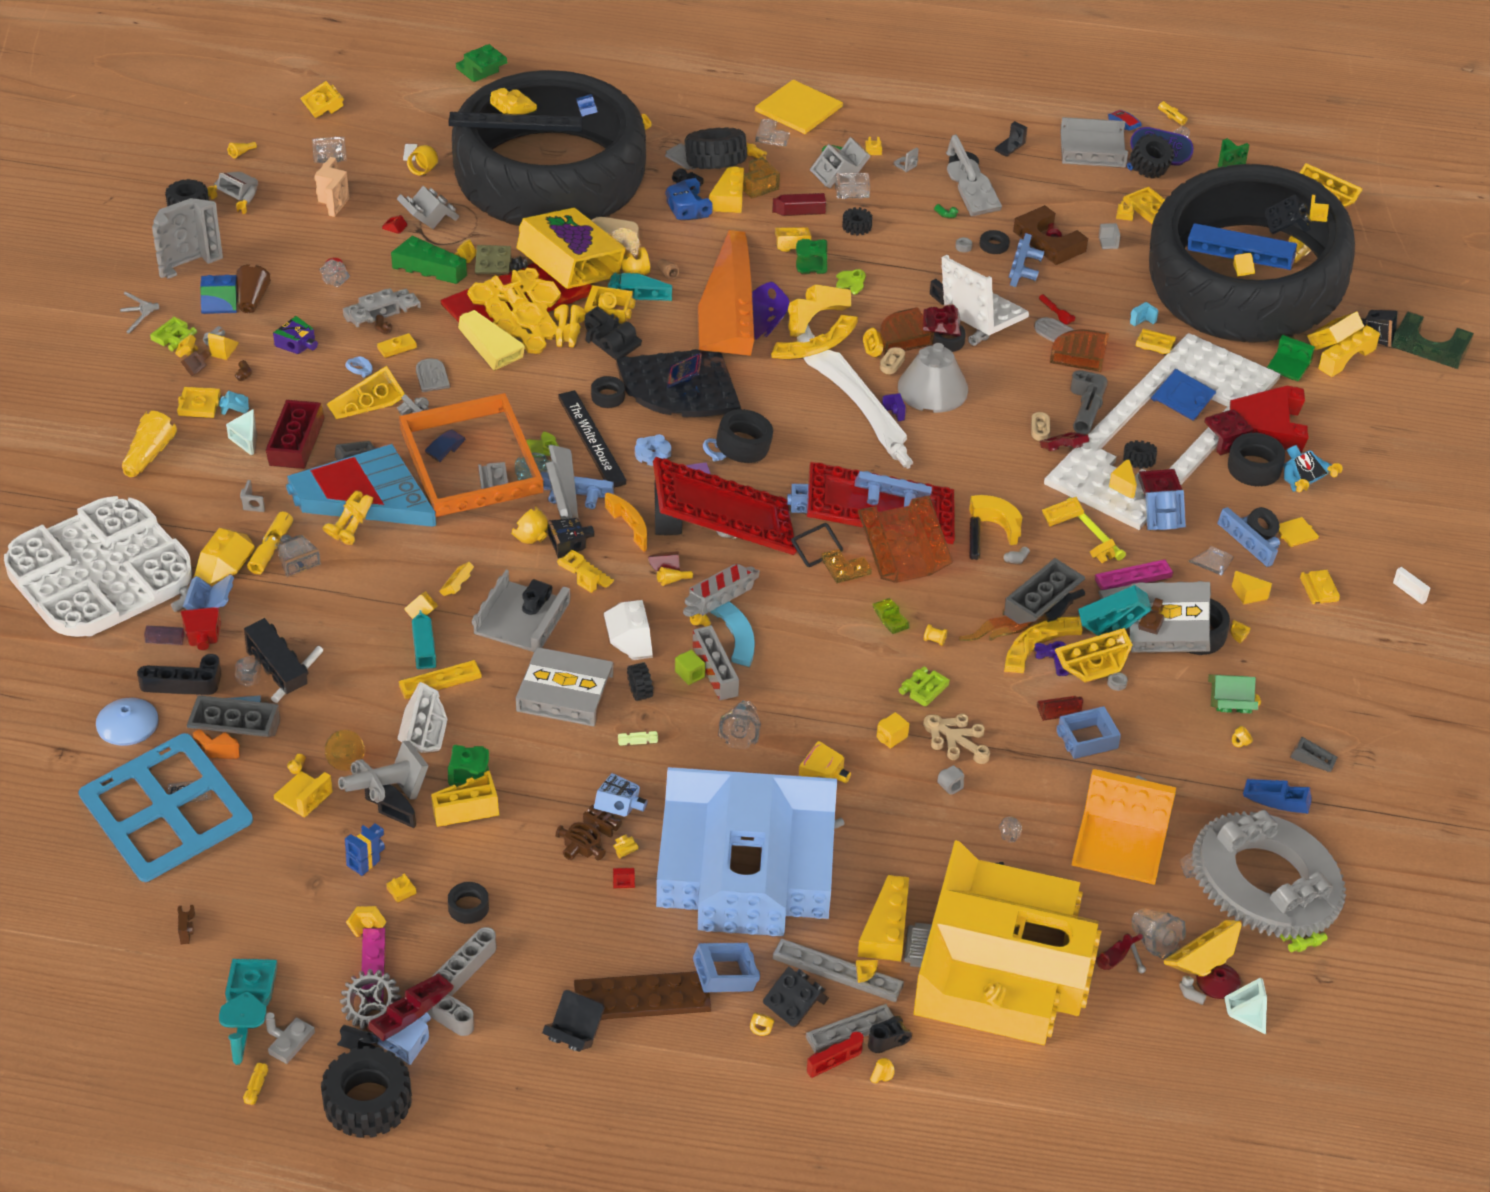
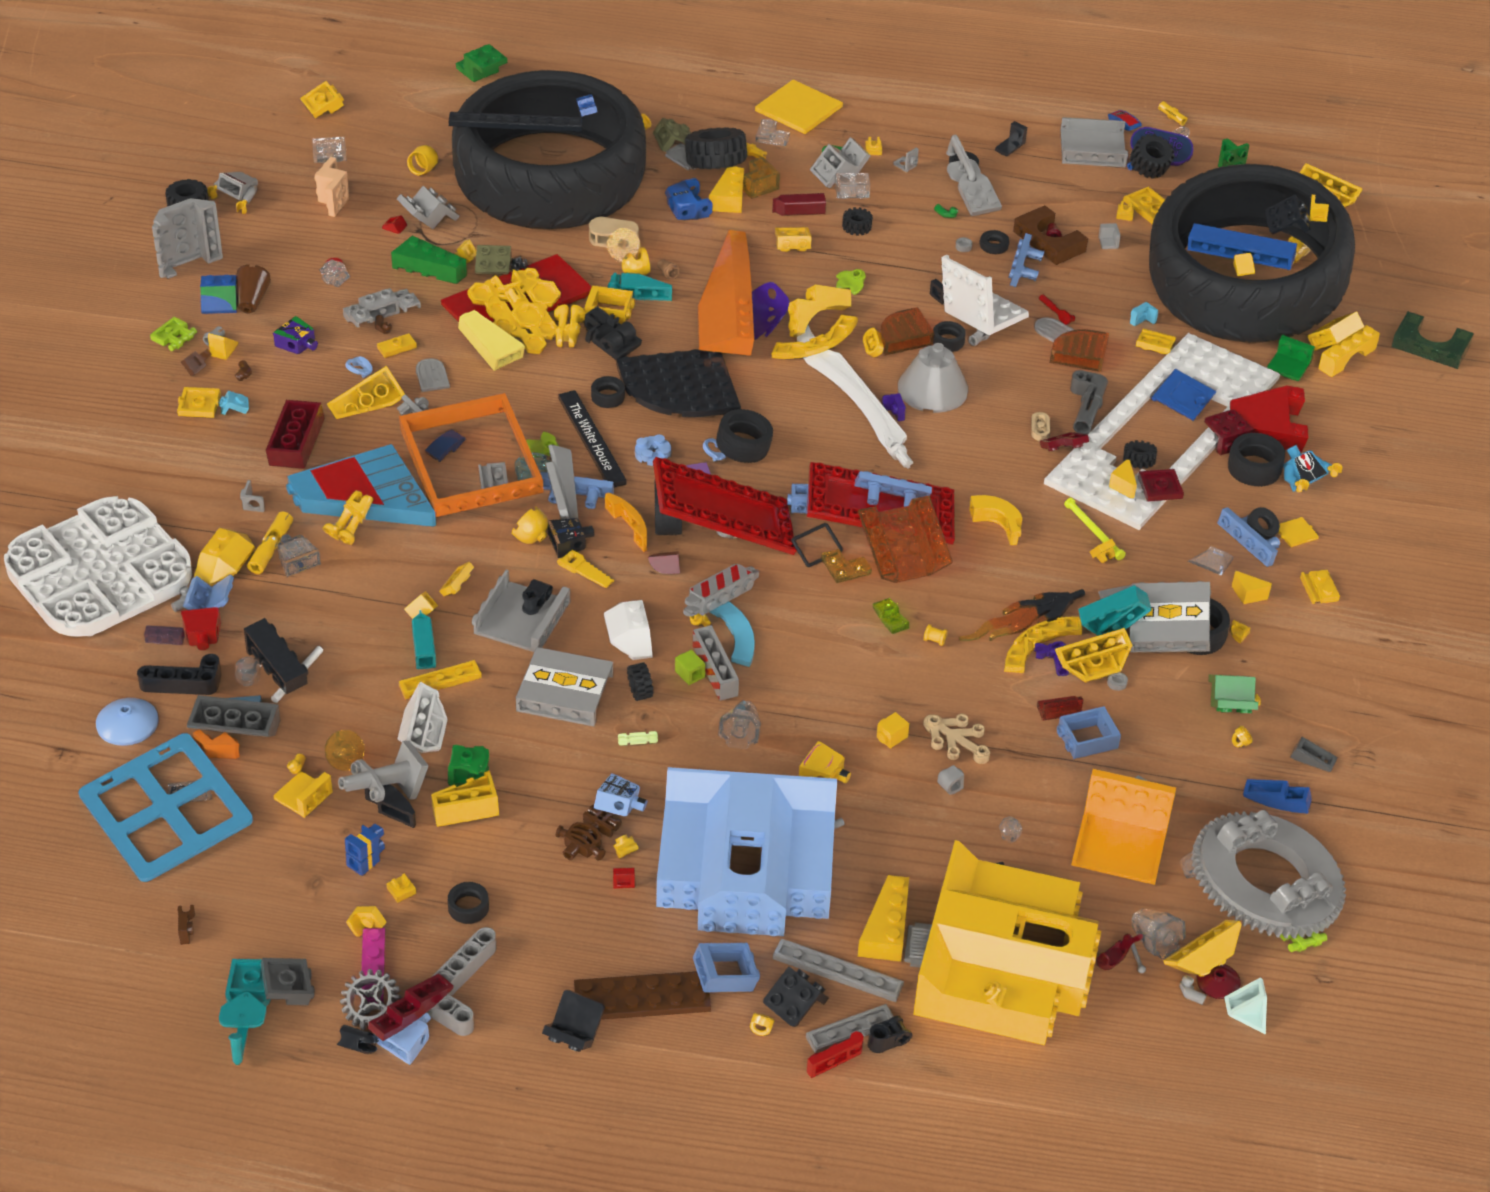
light grey plant [120,292,159,334] -> none
yellow cone [122,411,177,477] -> none
yellow tile [175,334,199,358] -> none
light aqua slope [226,409,257,455] -> none
yellow cone [227,142,257,159] -> none
yellow axle [243,1062,268,1105] -> none
light grey plate [265,1012,315,1064] -> none
black tyre [321,1046,412,1138] -> none
dark grey slope [334,441,375,461] -> none
white sticker [403,144,417,161] -> none
yellow plate [490,88,537,115] -> none
yellow brick [516,207,626,289] -> none
yellow tile [577,567,600,593] -> none
yellow tile [598,292,617,310] -> none
yellow cone [657,567,693,586] -> none
clear blue piece [667,353,702,388] -> none
black plate [672,168,704,190] -> none
green piece [796,239,827,274] -> none
yellow tile [855,960,878,983] -> none
yellow plate [870,1058,894,1083] -> none
tan plate [880,347,905,374] -> none
lime plate [899,666,950,707] -> none
dark red slope [923,304,961,337] -> none
black axle [969,516,980,560] -> none
light grey arm [1003,547,1030,564] -> none
dark grey slope [1004,558,1085,624] -> none
yellow plate [1042,497,1084,527] -> none
dark pink plate [1095,559,1173,591] -> none
reddish brown plate [1138,598,1164,635] -> none
medium blue plate [1145,490,1186,530] -> none
black torso [1361,310,1398,347] -> none
white tile [1393,567,1430,604] -> none
none -> dark grey plate [261,958,315,1005]
none -> olive bracket [653,117,691,152]

